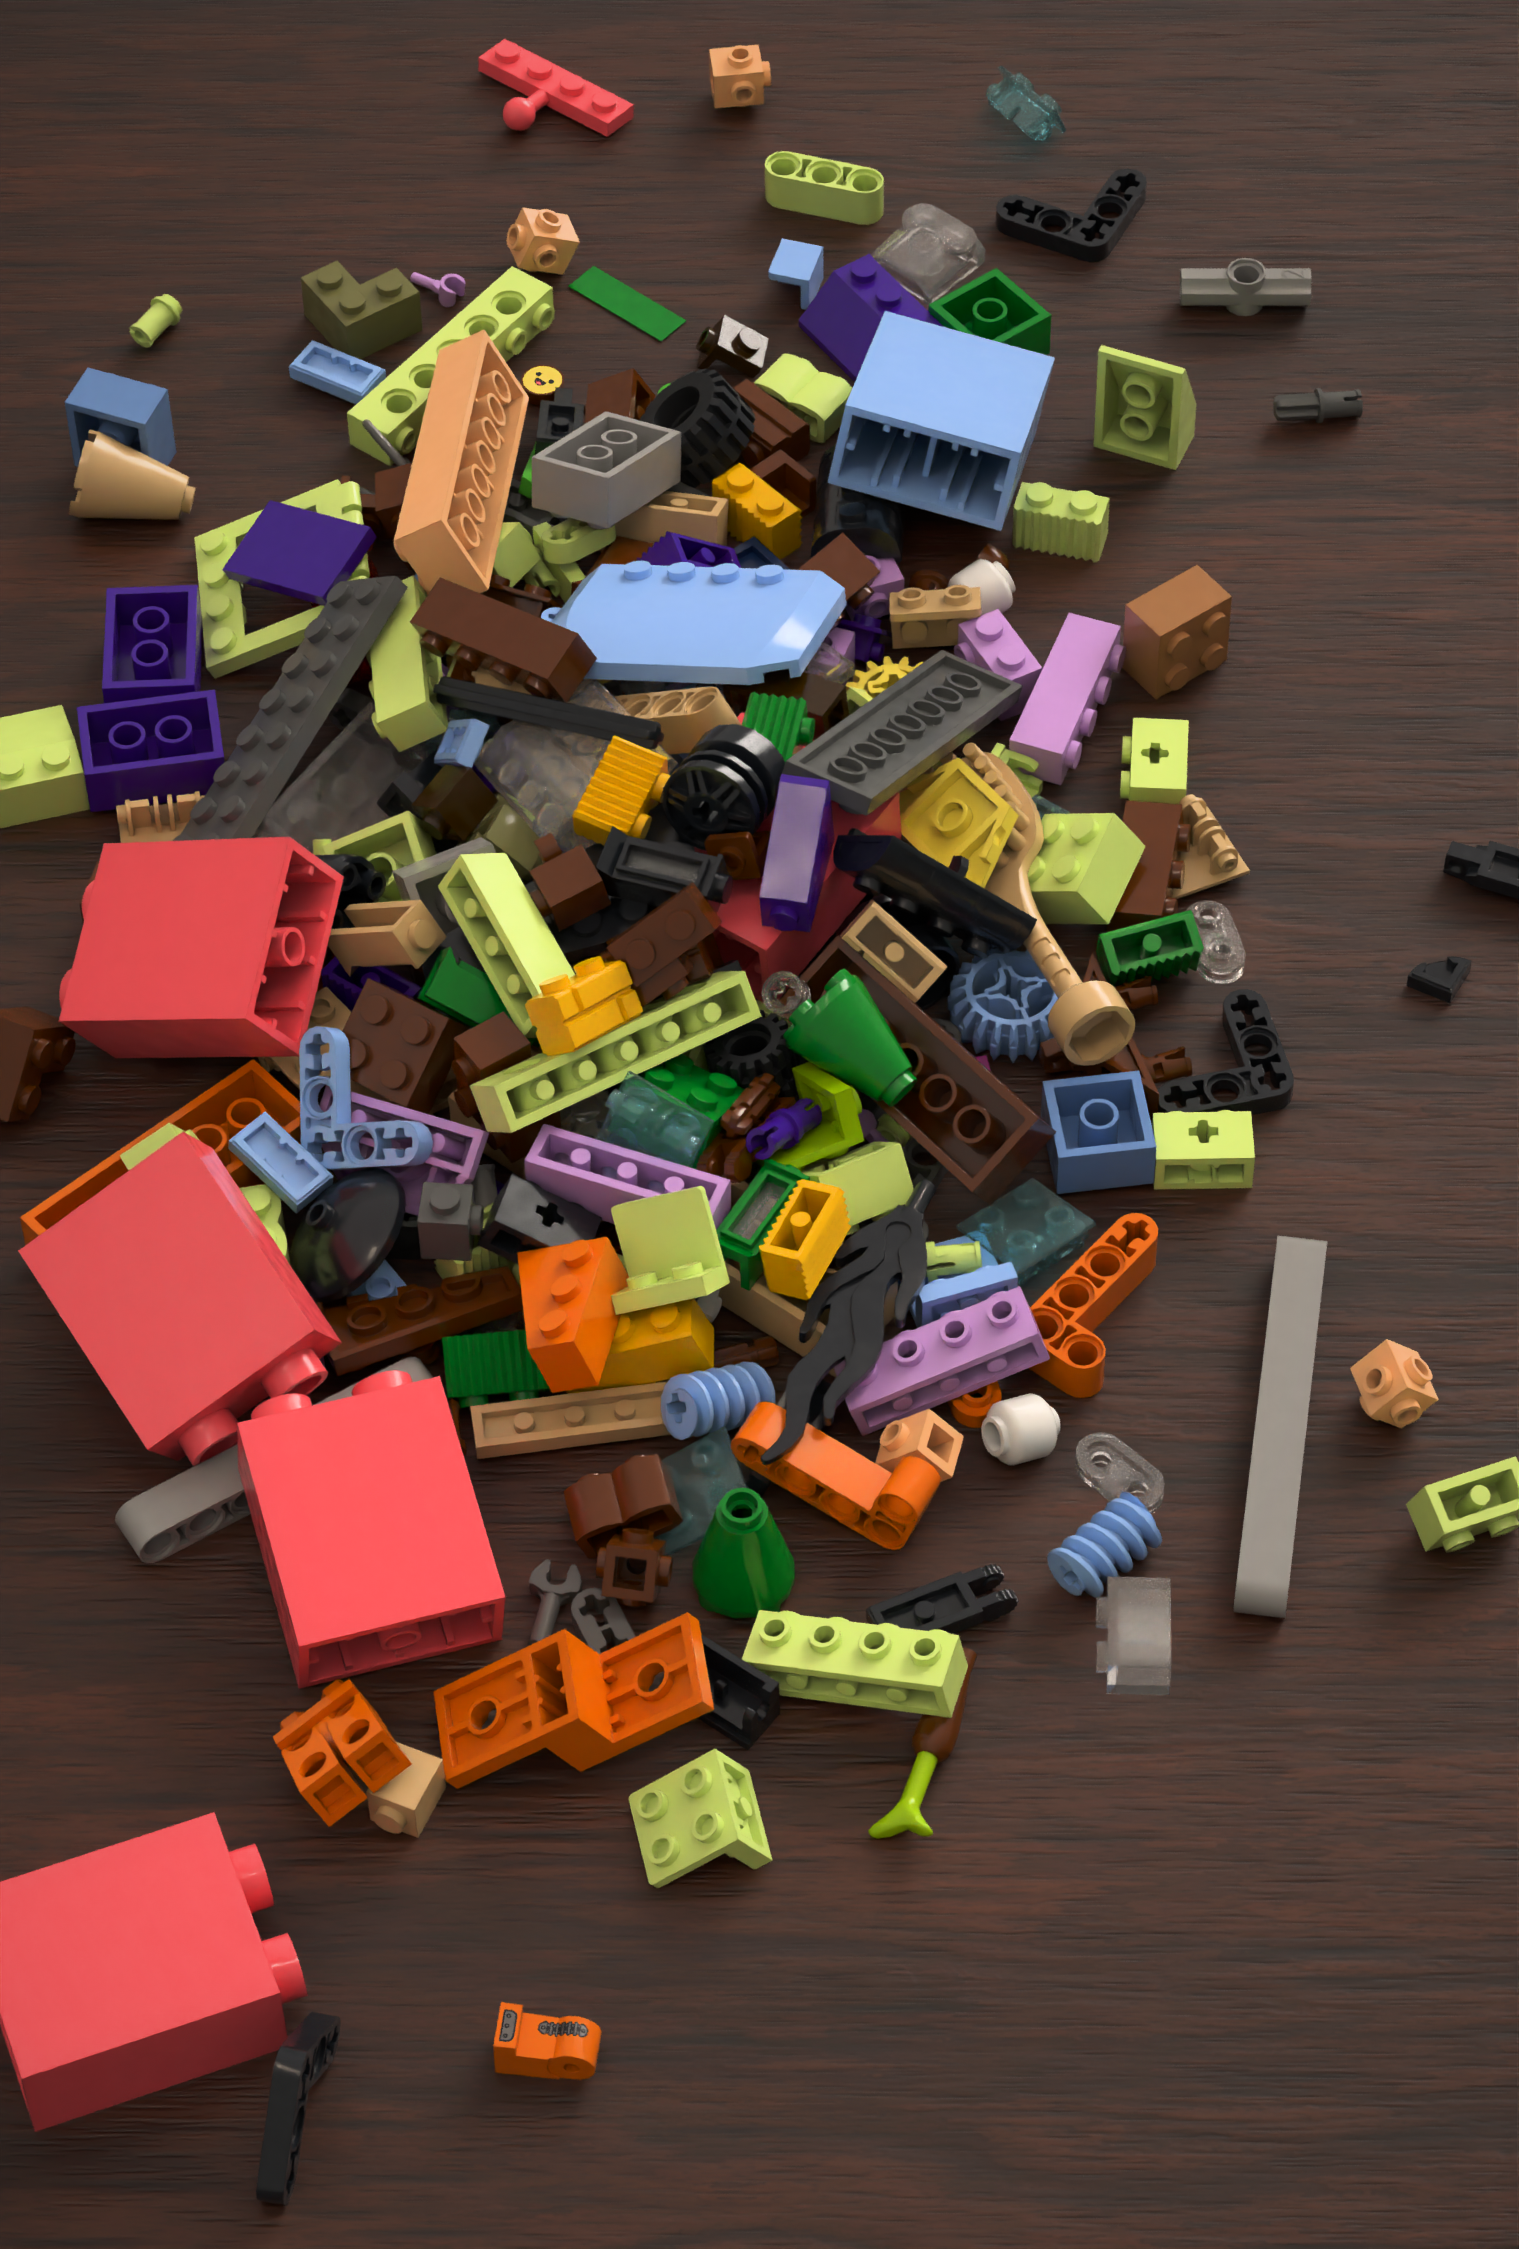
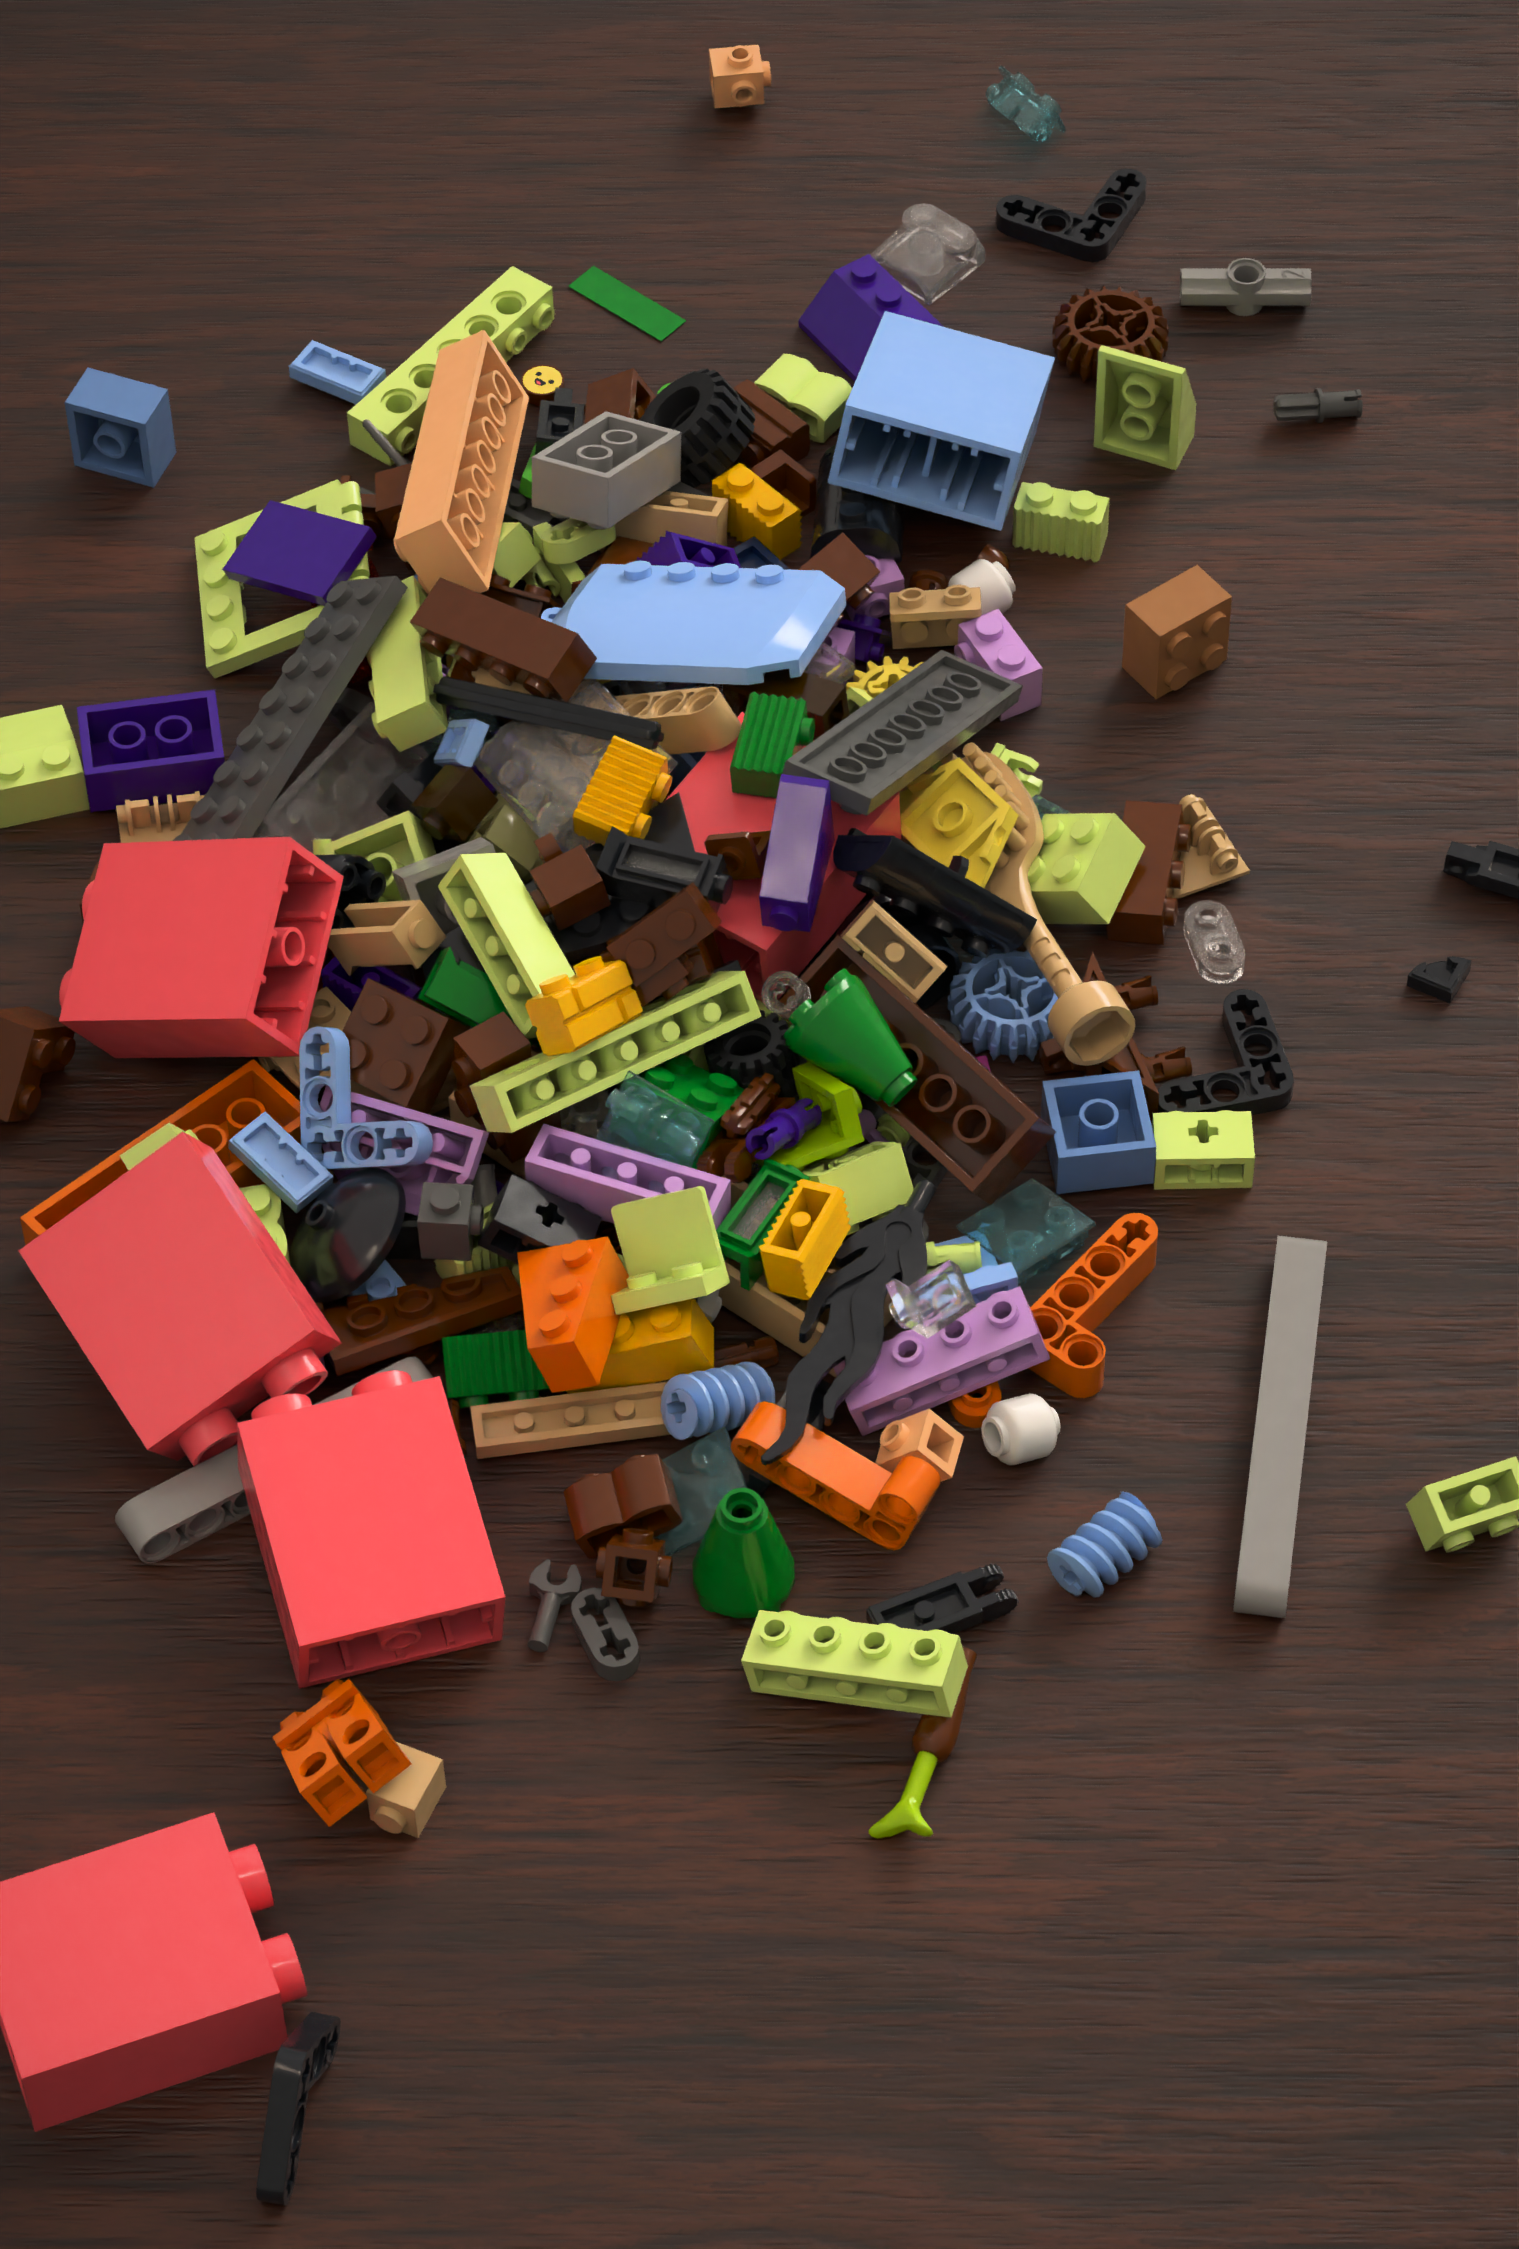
tan cone [69,430,196,520] -> none
dark purple brick [102,585,203,703] -> none
yellowish green pin [130,294,182,348] -> none
olive brick [300,261,423,359] -> none
lavender hand [410,272,465,307] -> none
orange bracket [433,1612,714,1789] -> none
coral plate [478,39,634,137] -> none
orange leg [493,2002,602,2080] -> none
light nougat brick [506,208,580,275] -> none
yellowish green bracket [629,1749,773,1888] -> none
black wheel [662,724,785,851] -> none
dark brown bracket [696,315,769,378] -> none
black hinge [698,1634,780,1750] -> none
yellowish green beam [765,151,884,225] -> none
light blue panel [769,239,823,310] -> none
green brick [928,268,1051,355] -> none
lavender brick [1009,613,1126,785] -> none
clear plate [1075,1432,1165,1514] -> none
green brick [1096,910,1204,986] -> none
clear brick [1096,1577,1172,1695] -> none
yellowish green brick [1120,718,1189,804] -> none
light nougat brick [1350,1339,1438,1429] -> none
none -> clear bracket [886,1260,976,1339]
none -> reddish brown gear [1052,285,1169,383]

